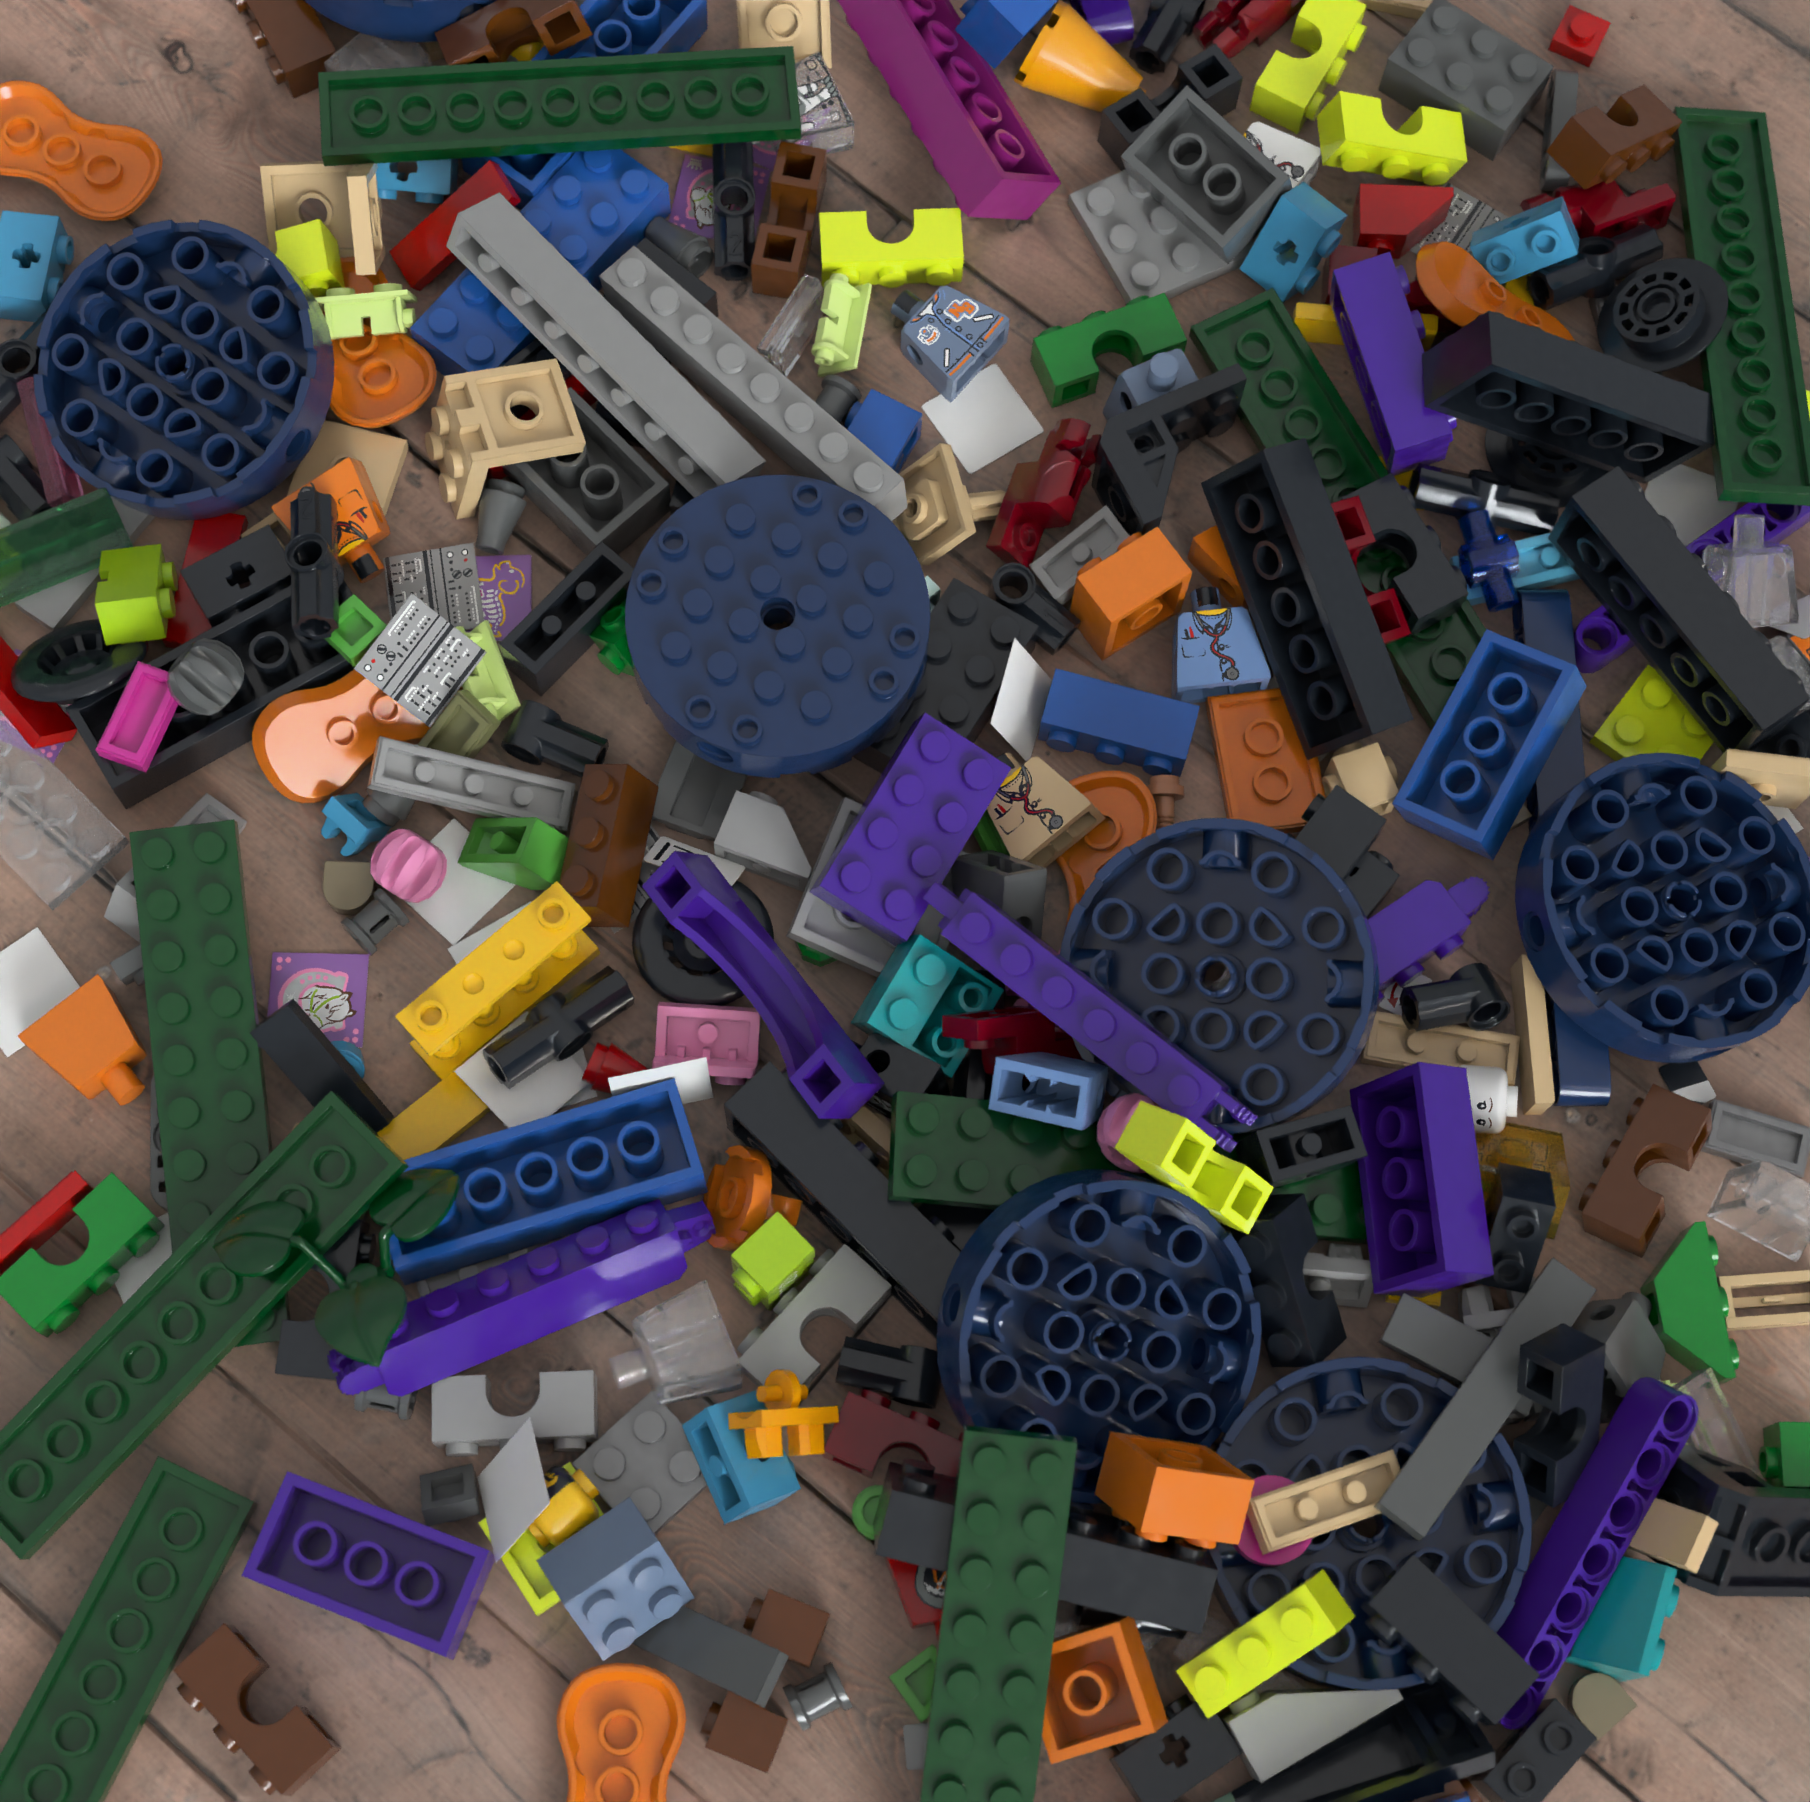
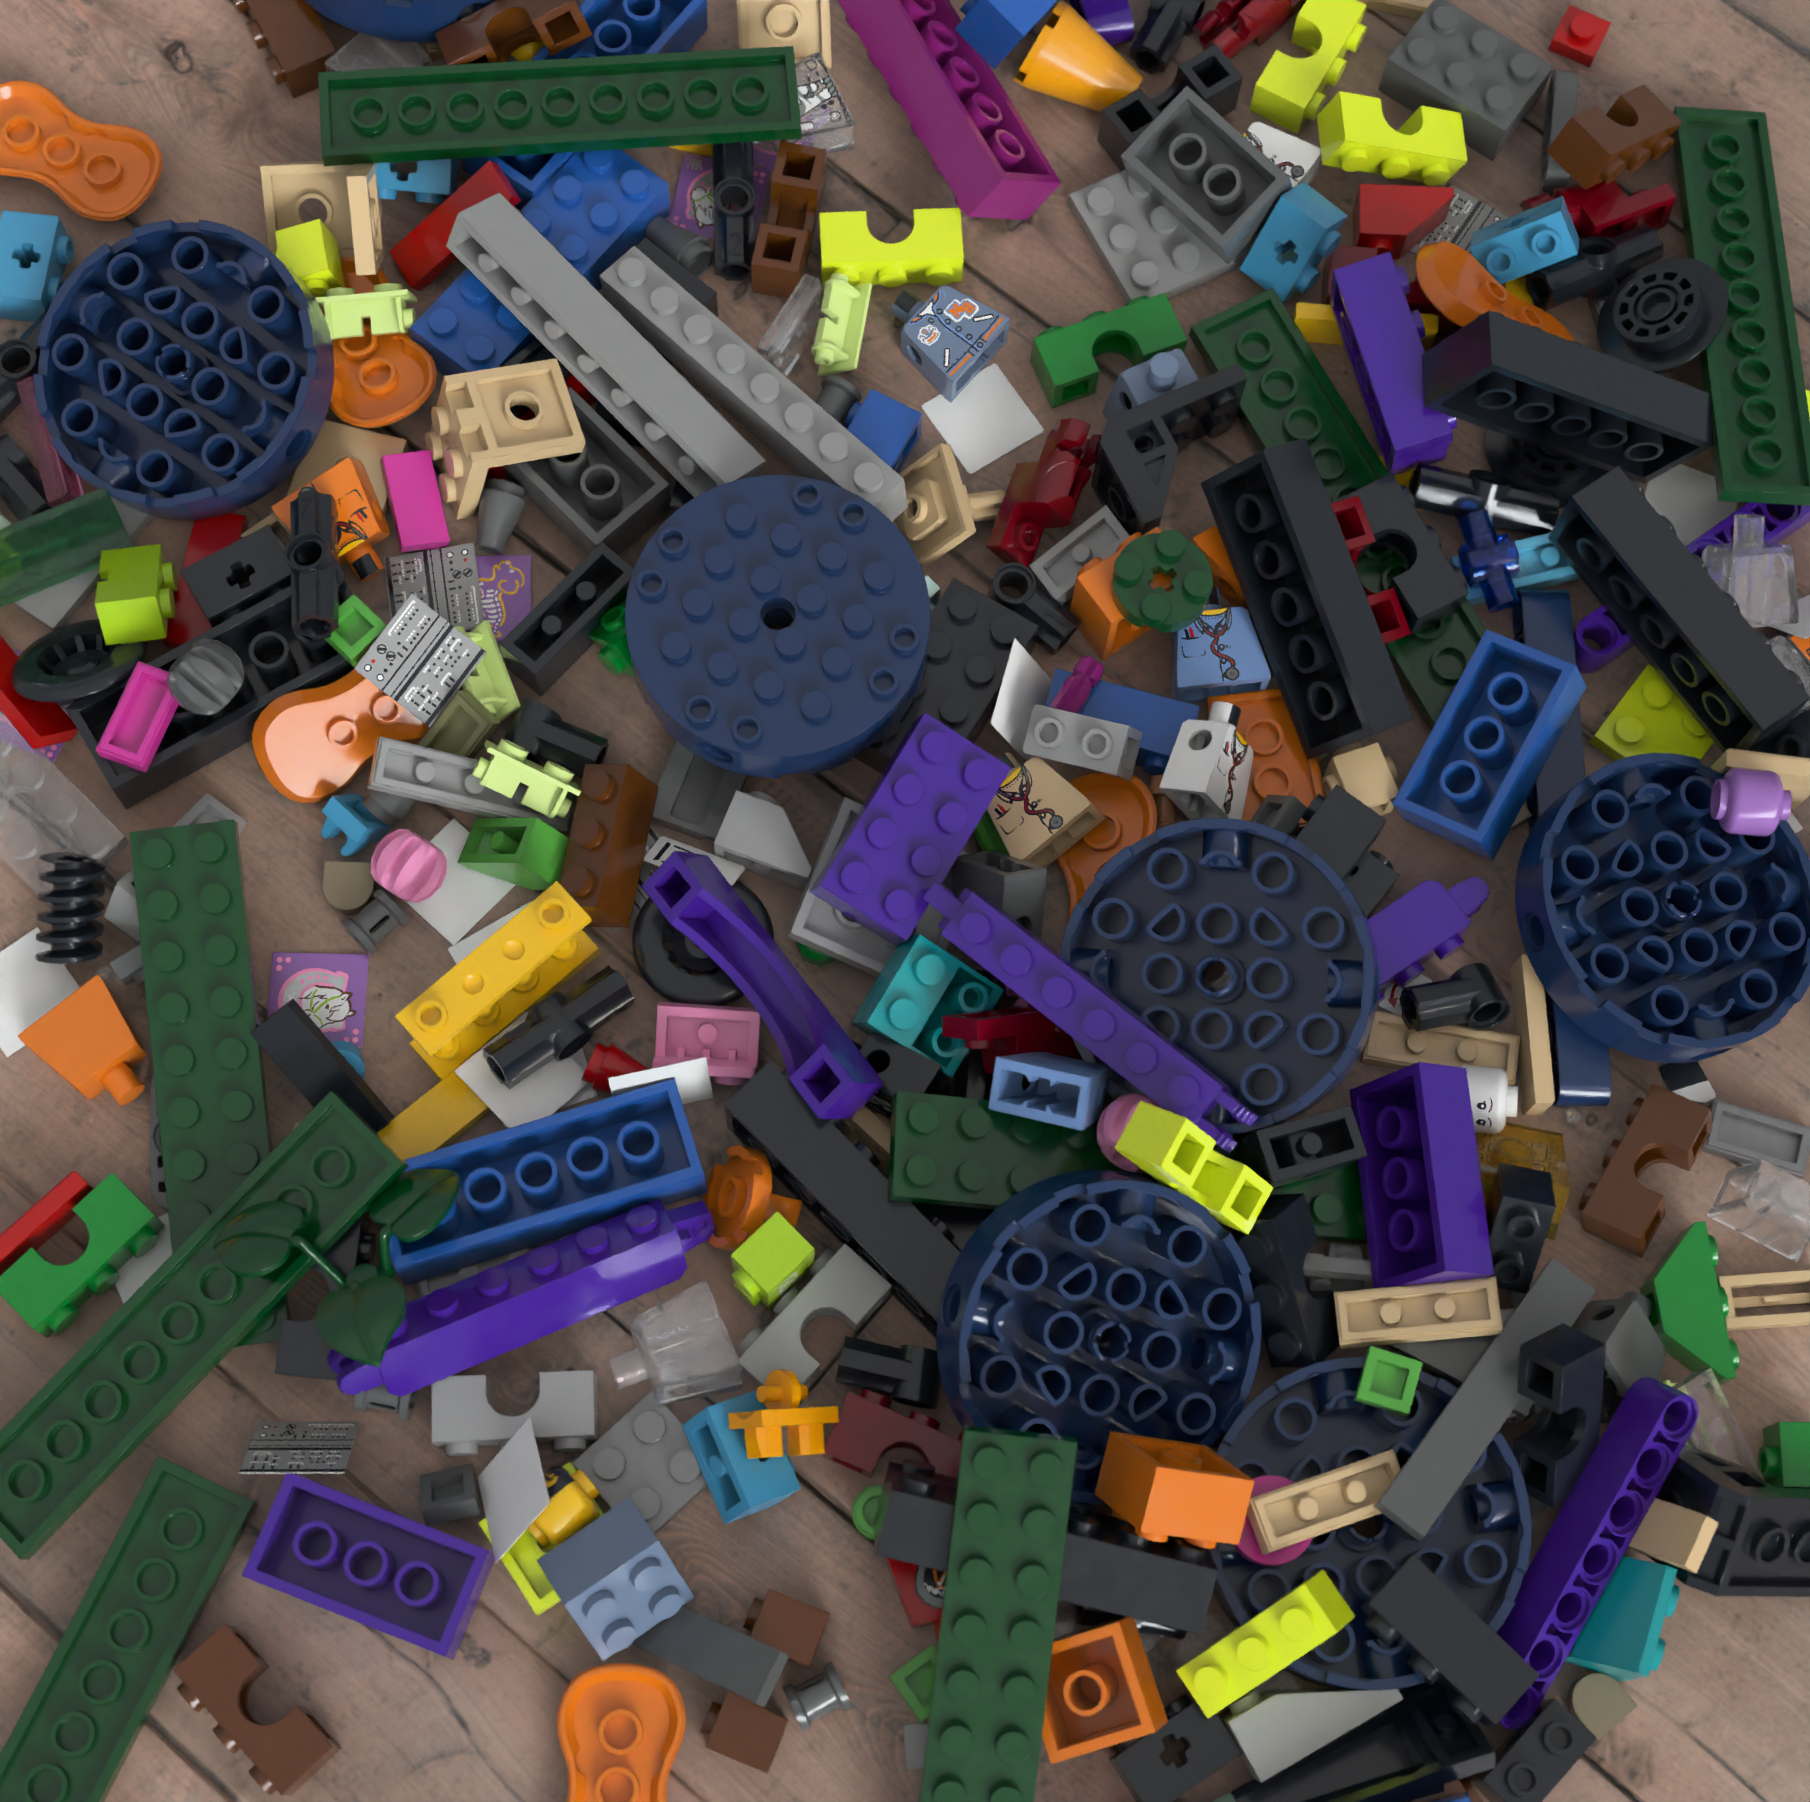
none -> black piece [35,852,106,964]
none -> light grey sticker [239,1422,360,1473]
none -> dark pink tile [380,450,450,553]
none -> yellowish green hinge [472,738,581,819]
none -> light grey bracket [1022,704,1143,781]
none -> magenta axle [1049,655,1104,714]
none -> dark green plate [1111,529,1213,633]
none -> white torso [1159,701,1253,820]
none -> dark grey plate [1250,795,1307,835]
none -> tan tile [1334,1277,1503,1349]
none -> bright green tile [1353,1346,1423,1417]
none -> medium lavender head [1710,767,1792,837]

